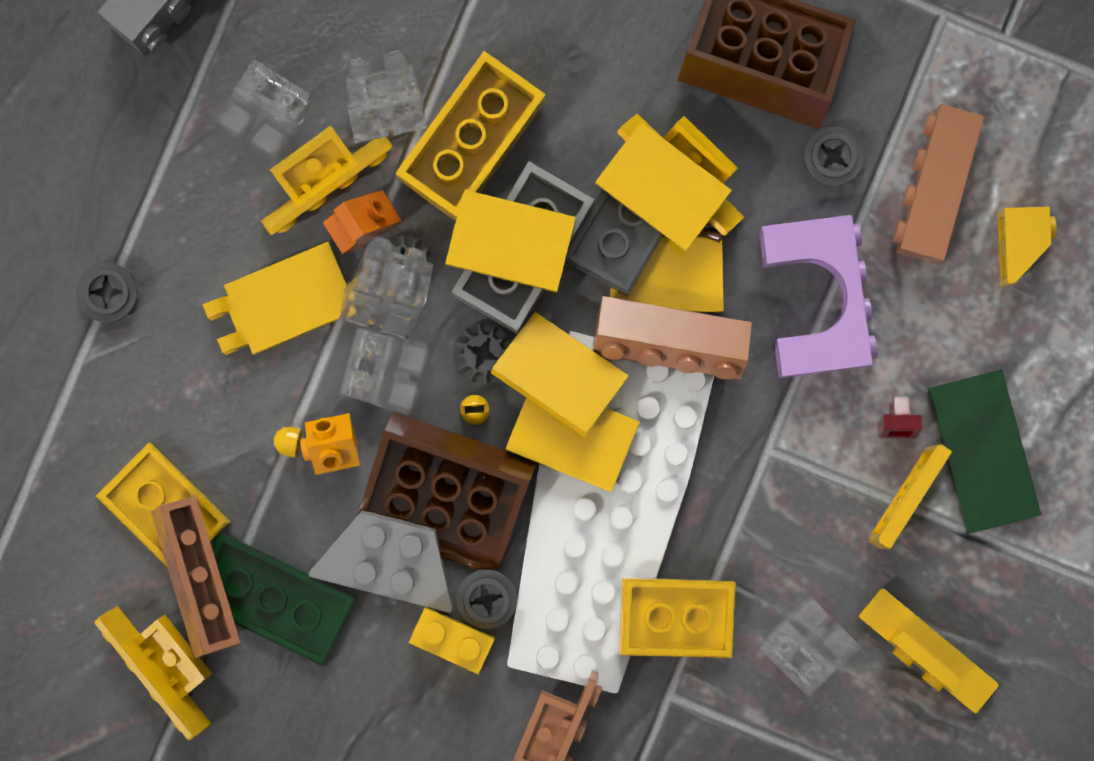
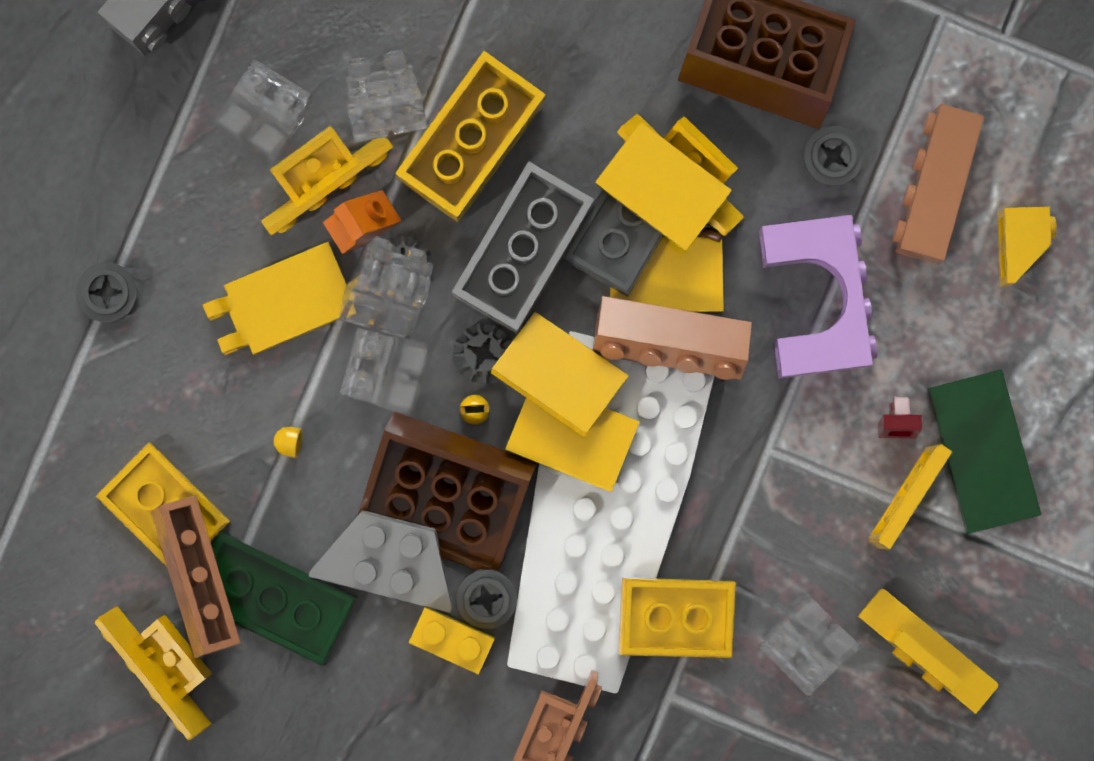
light orange brick [300,413,360,475] -> none
yellow tile [445,190,576,293] -> none

